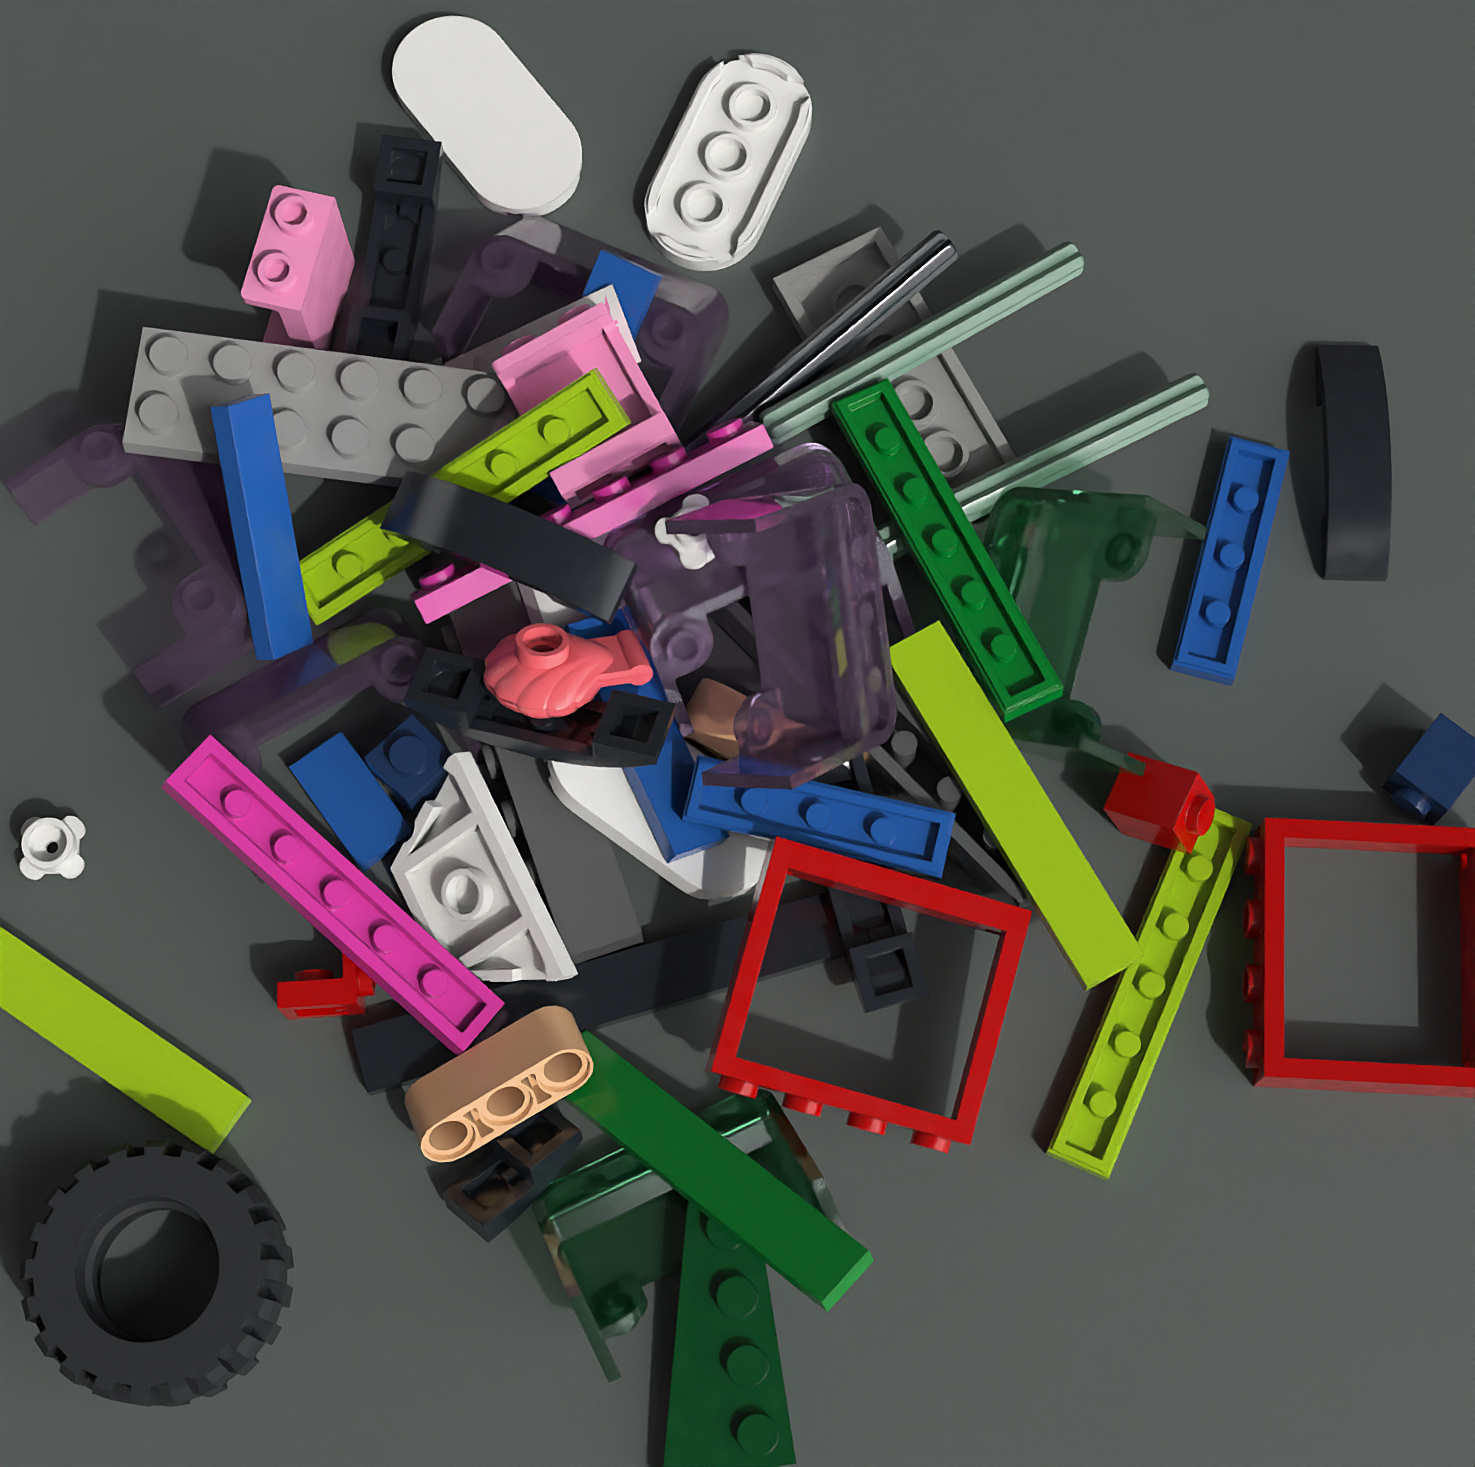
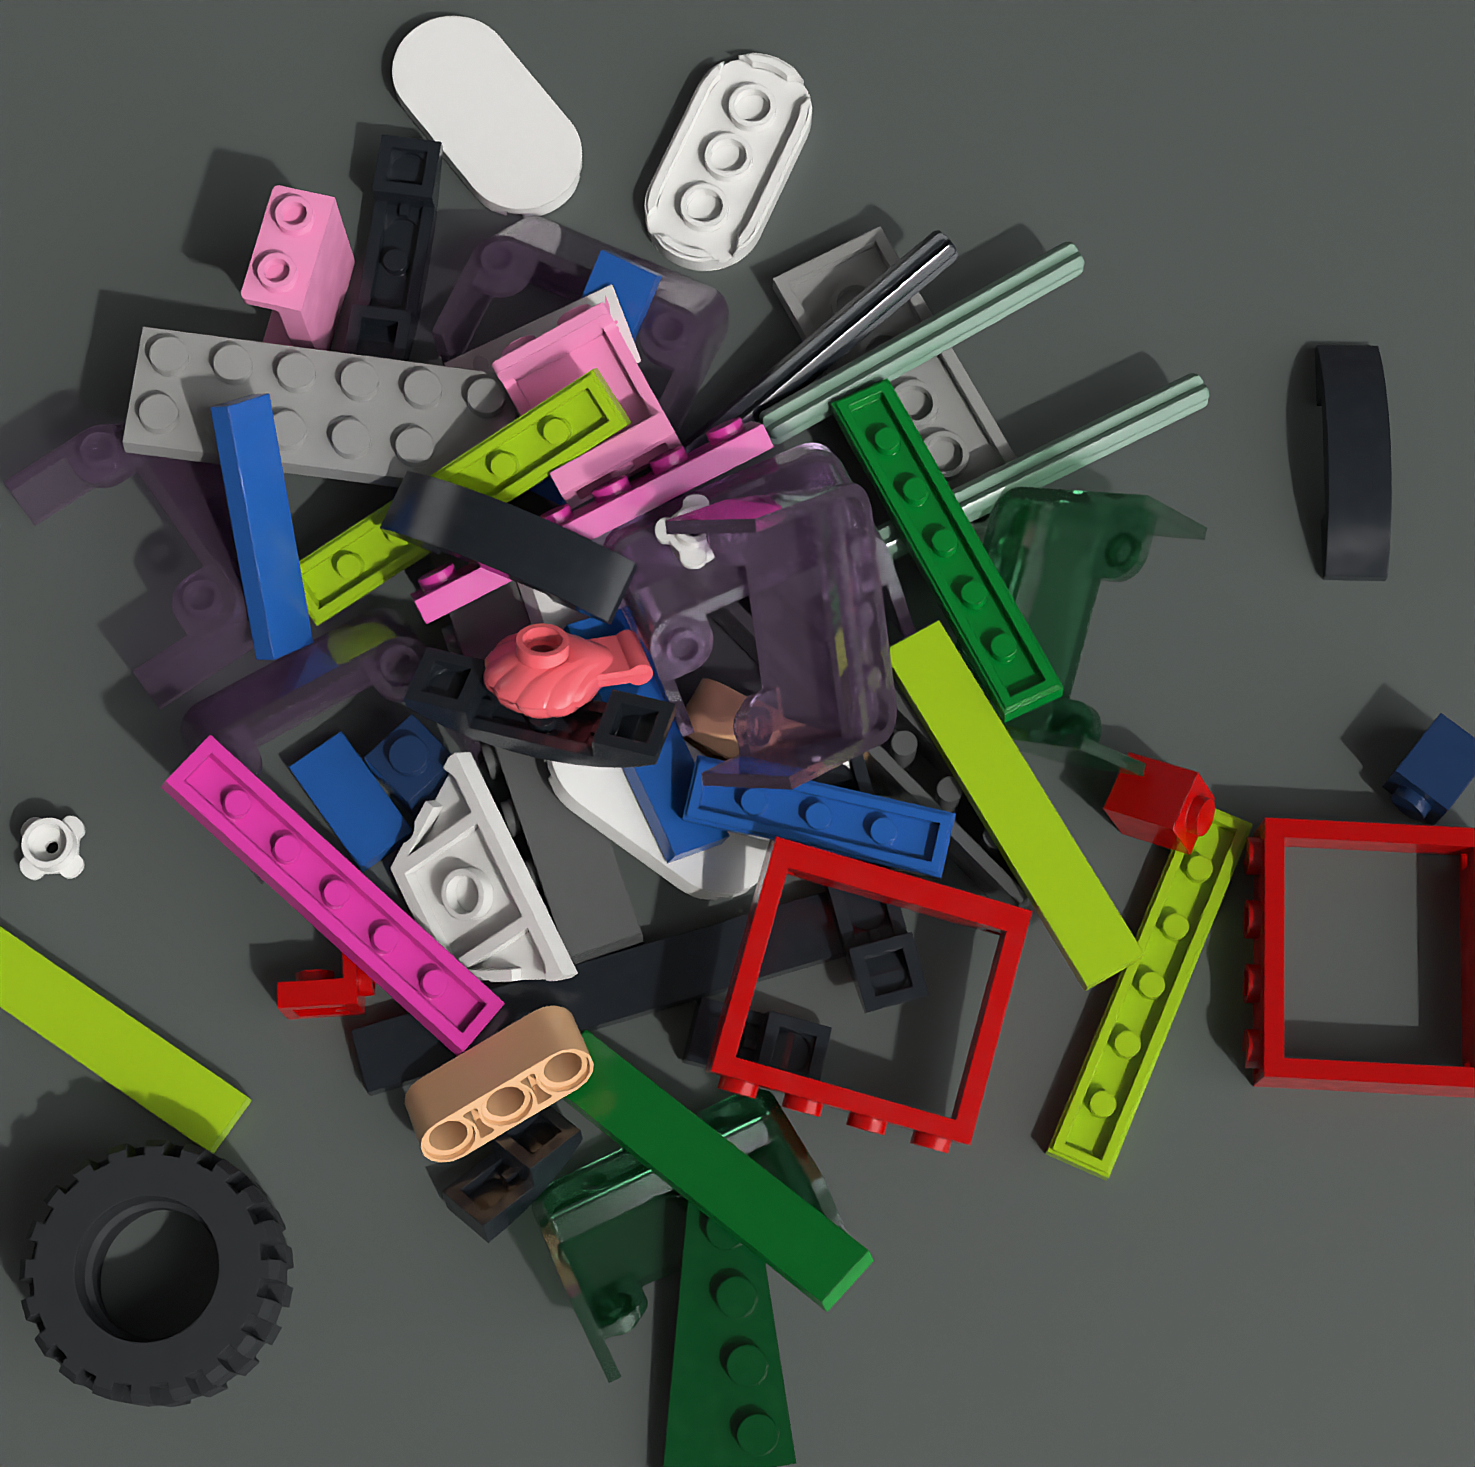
blue tile [1170,436,1290,686] -> none
none -> black slope [682,997,832,1081]

